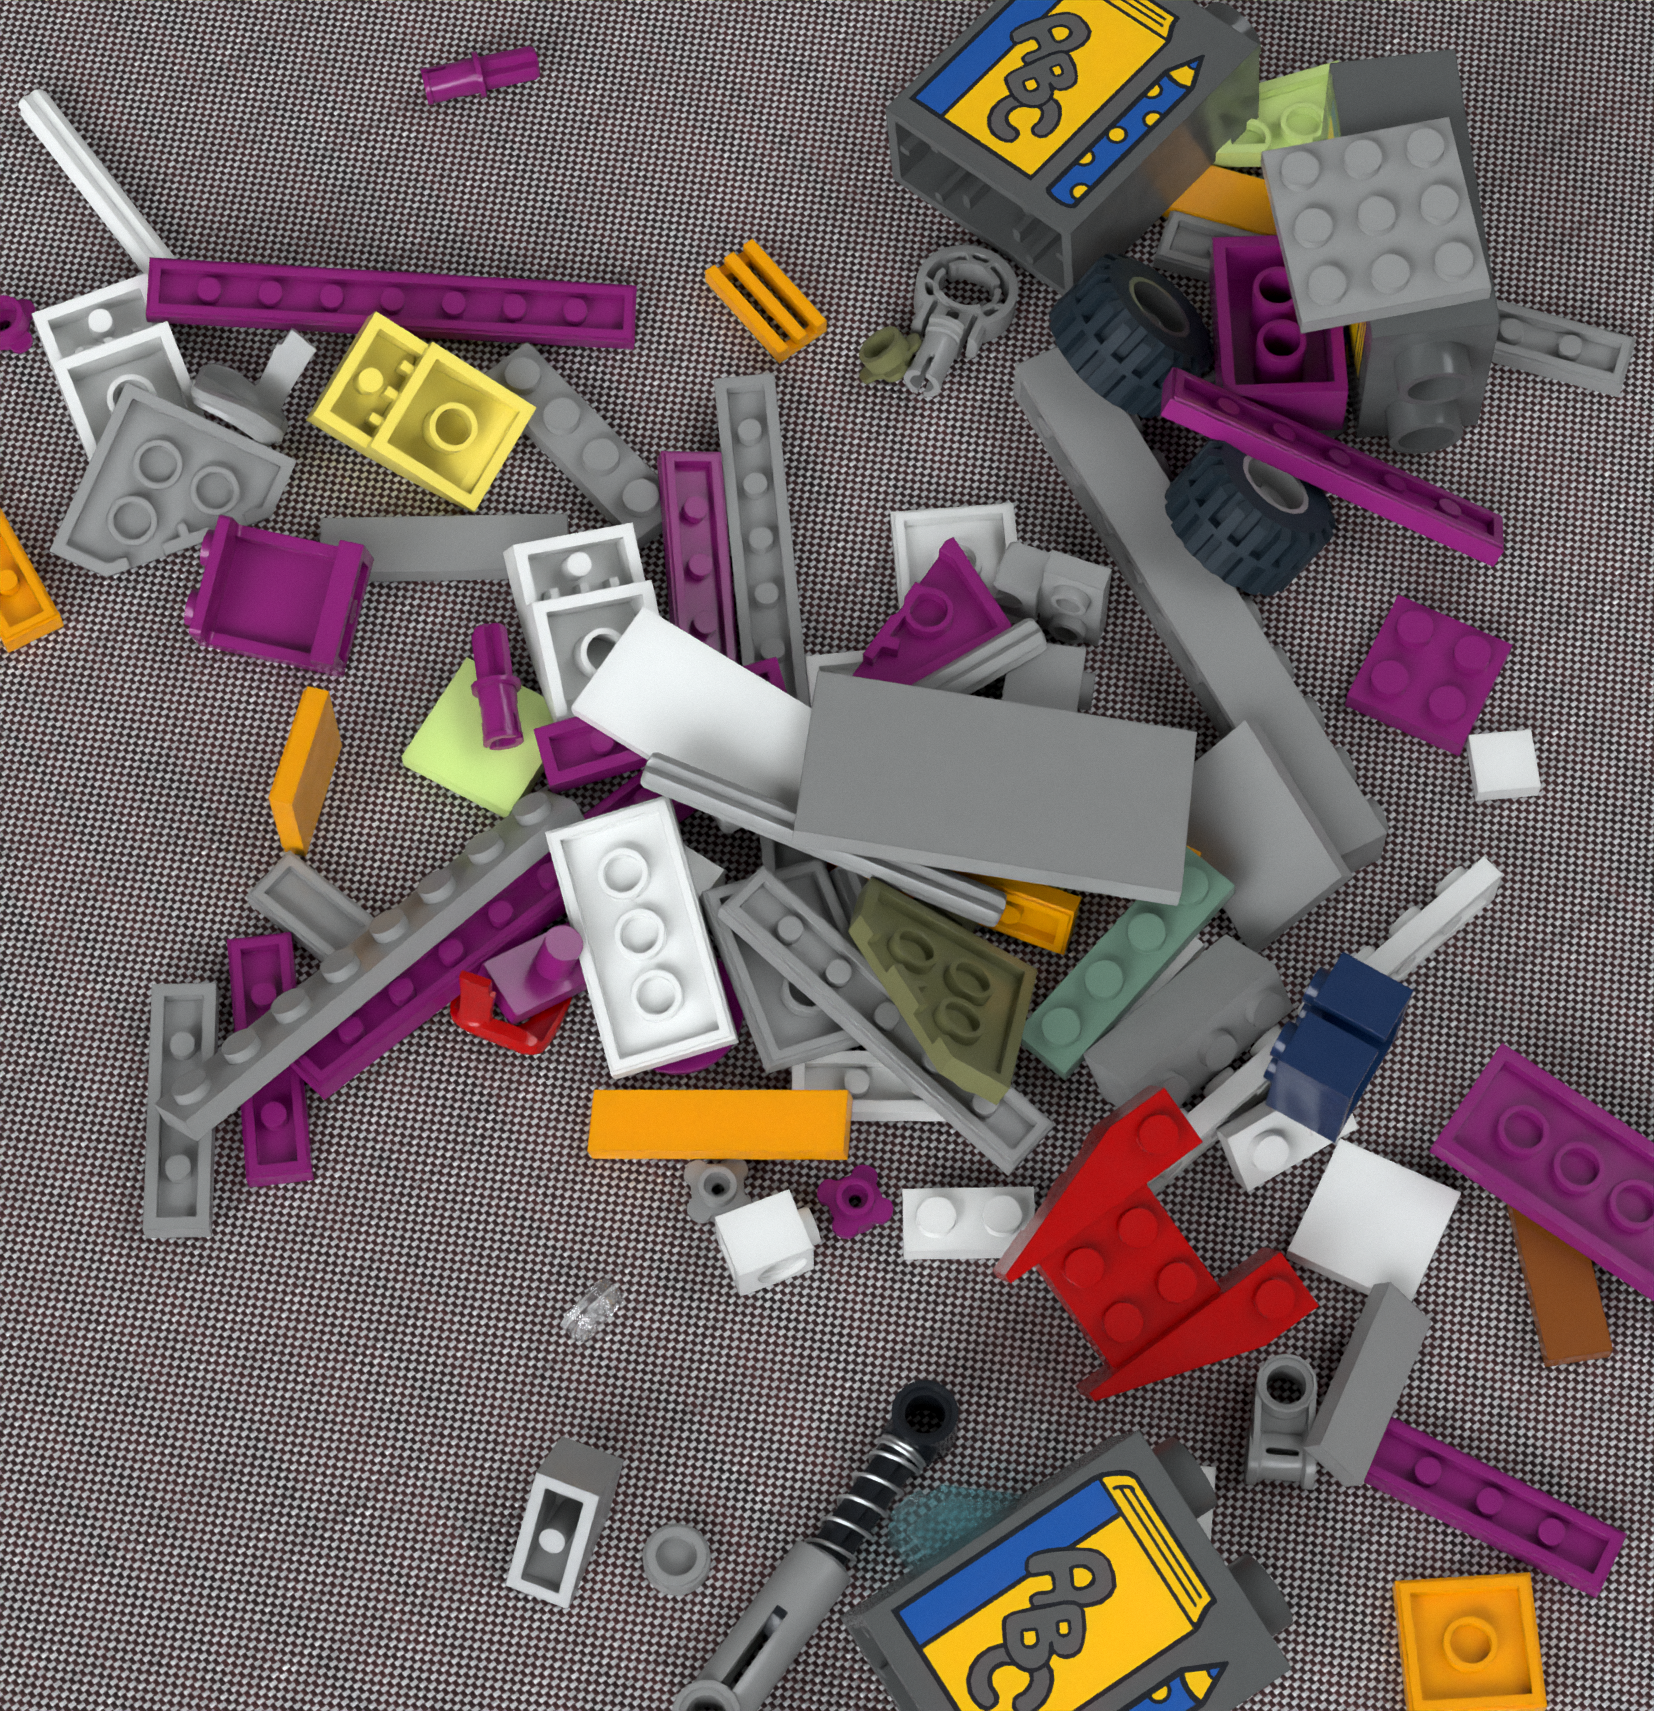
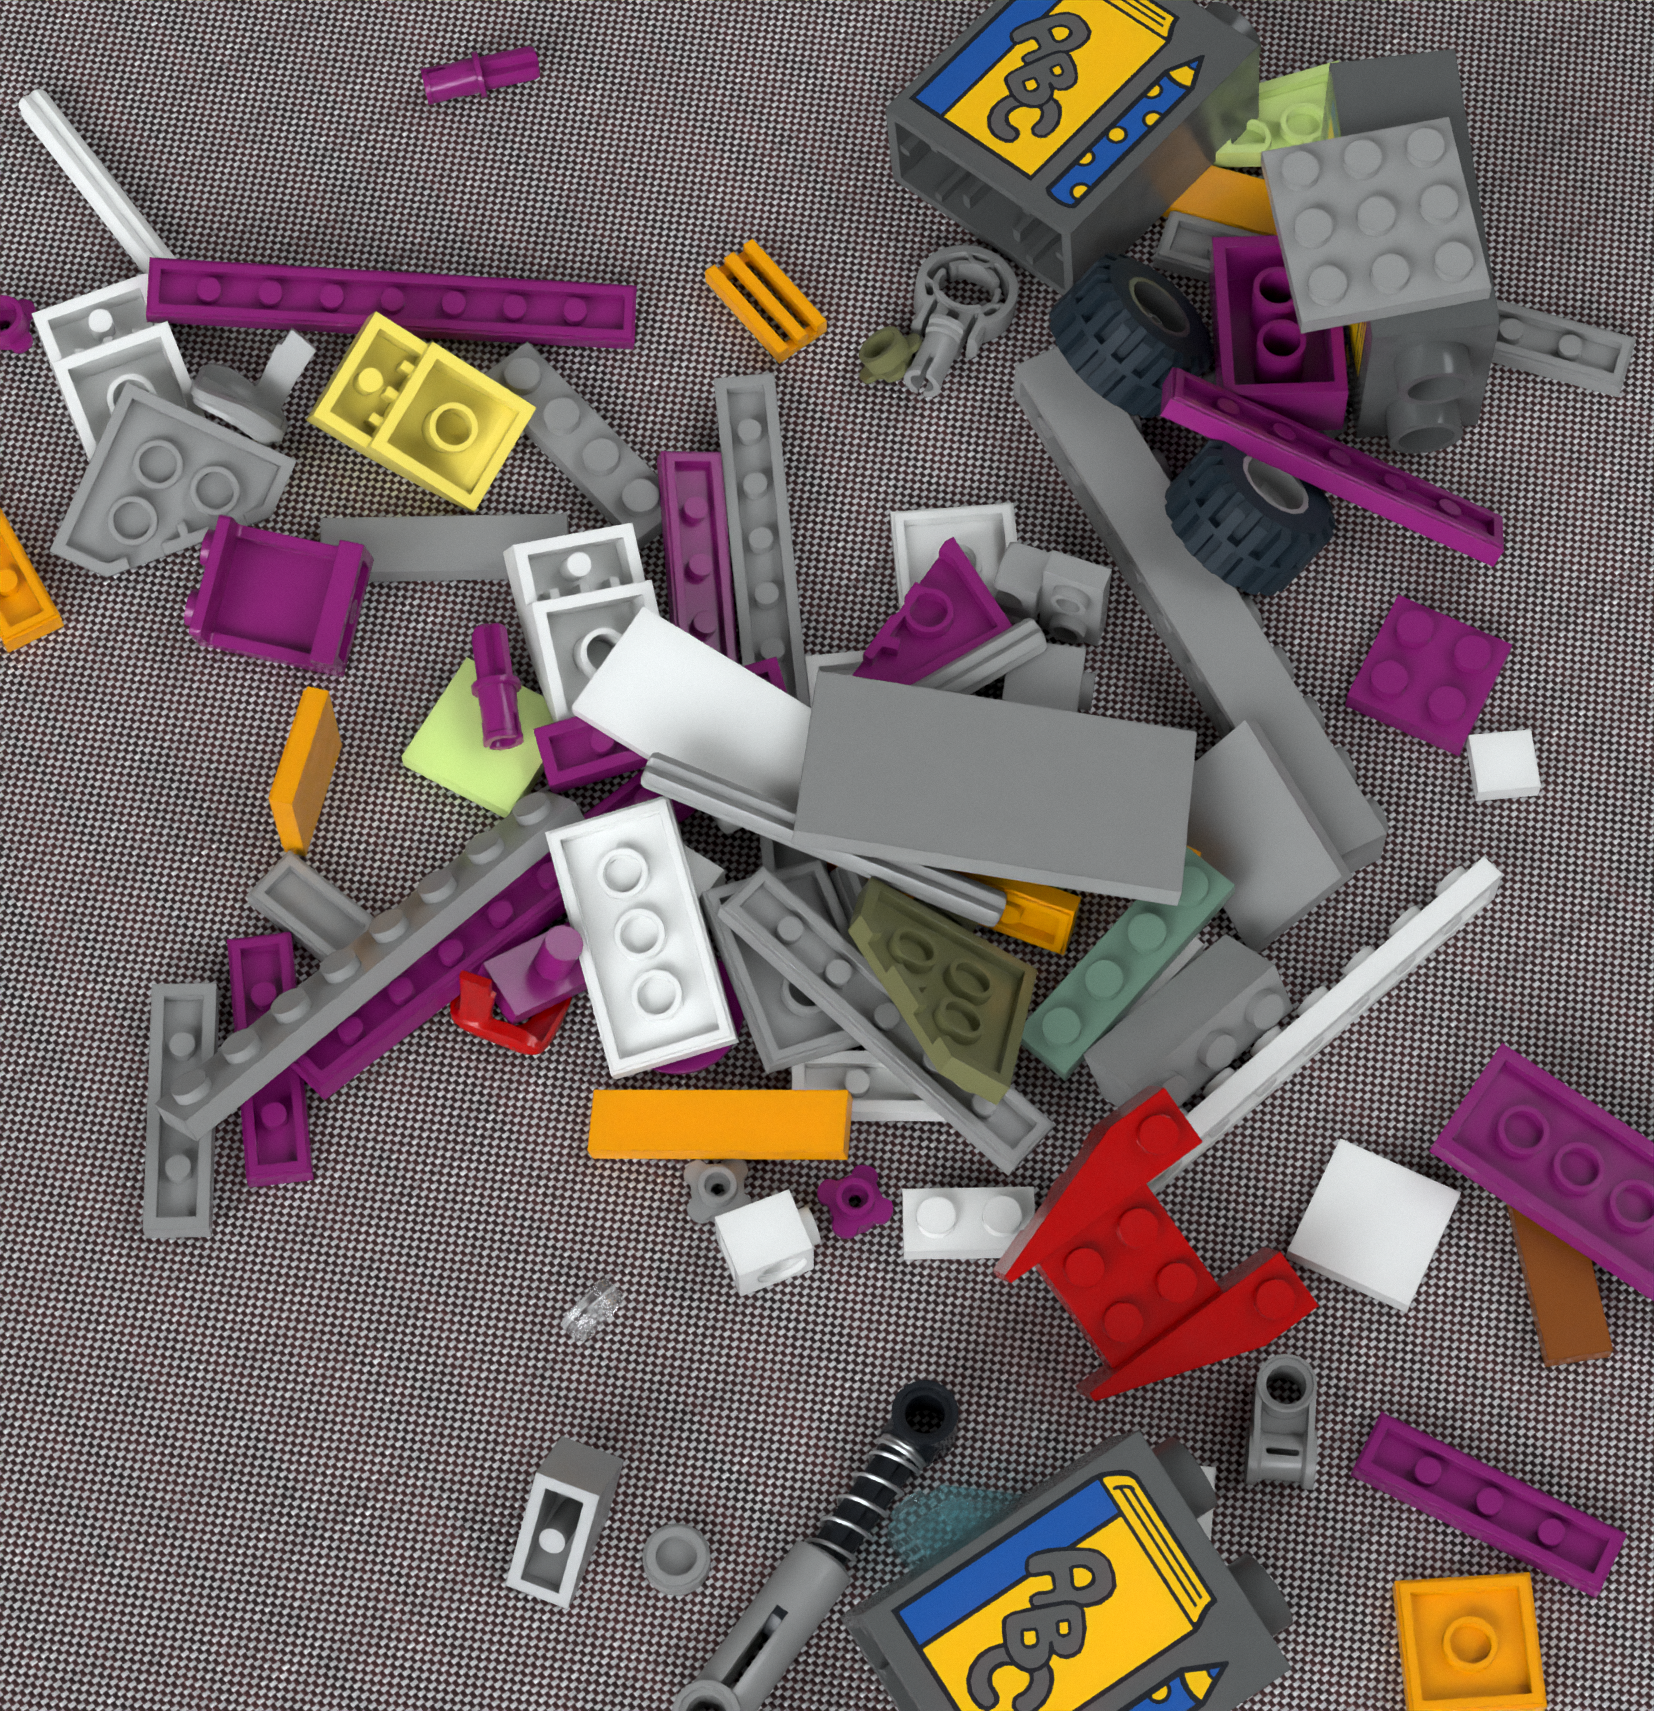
white plate [1216,1101,1358,1191] -> none
dark blue piece [1263,952,1414,1143] -> none
light grey tile [1303,1282,1431,1487] -> none

